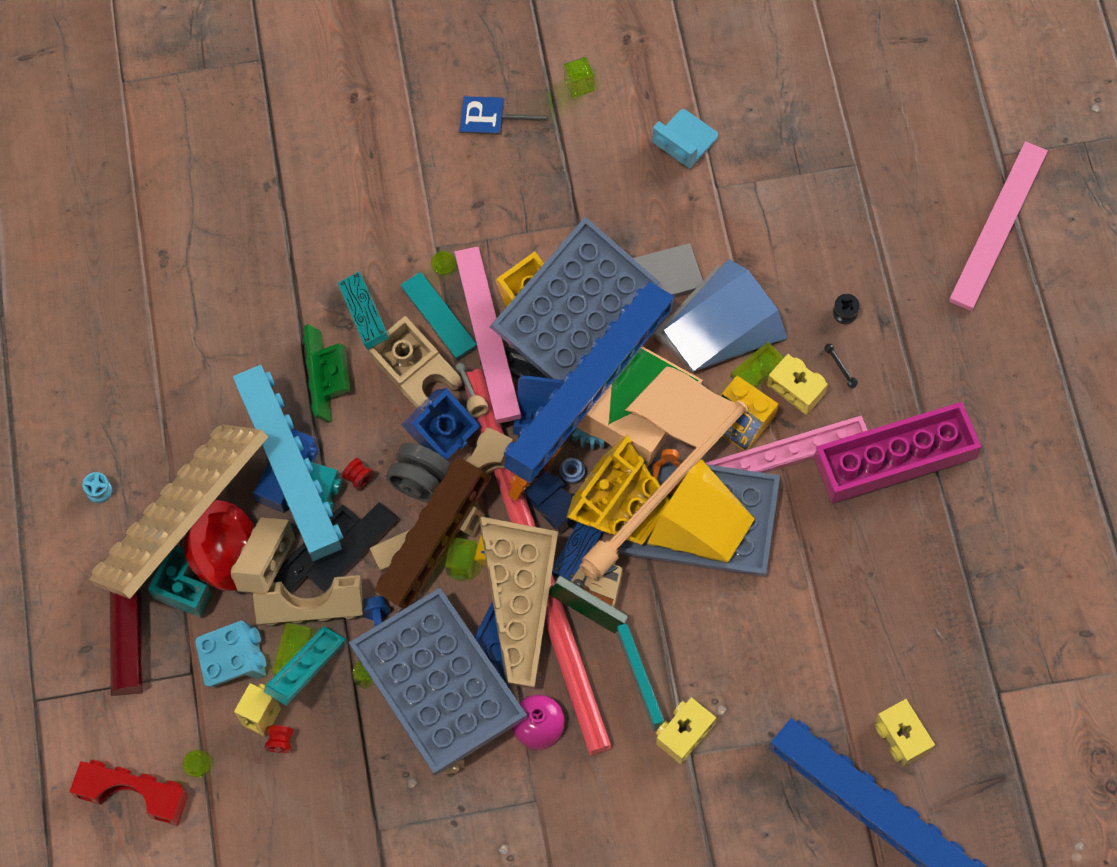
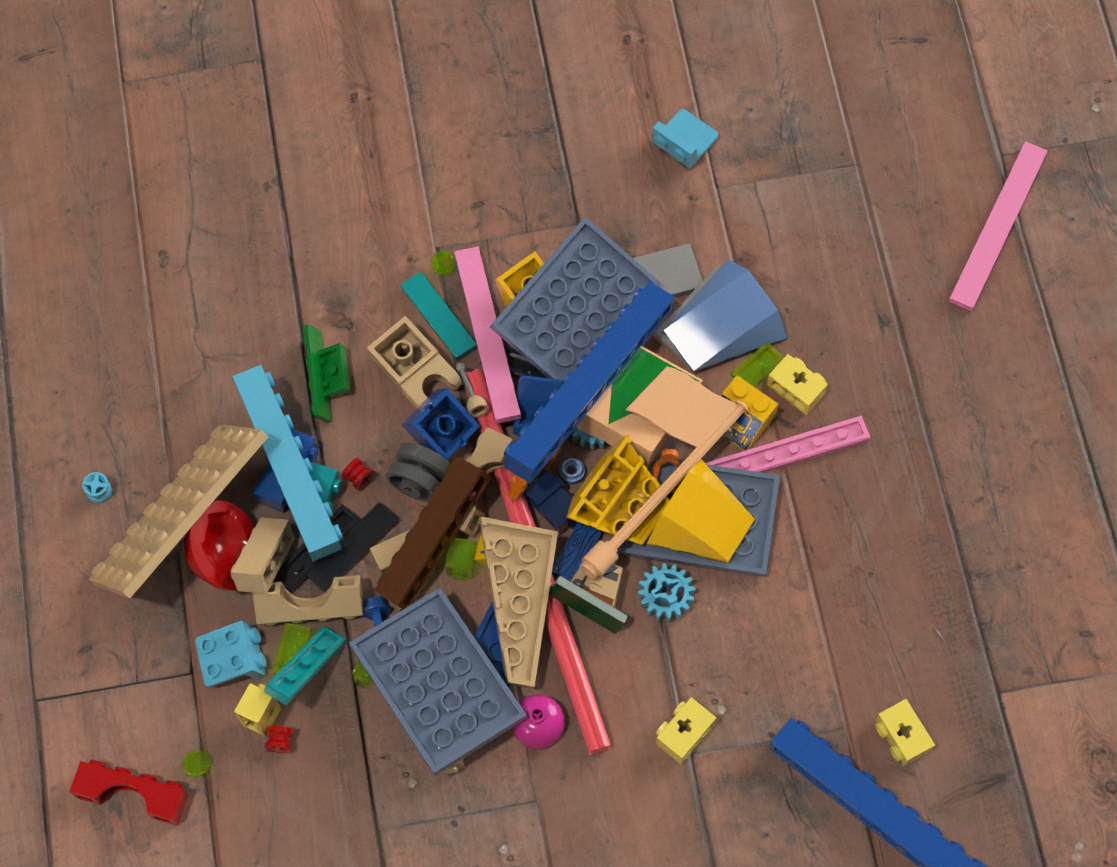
dark red brick [110,589,143,696] -> none
teal brick [148,545,212,618] -> none
teal tile [338,271,389,350] -> none
blue piece [459,96,547,134] -> none
clear neon green brick [564,57,595,98] -> none
teal tile [617,623,664,731] -> none
dark pink brick [814,402,981,503] -> none
black hinge [824,343,858,389] -> none
black wheel [833,294,860,325] -> none
none -> medium azure gear [638,563,695,622]

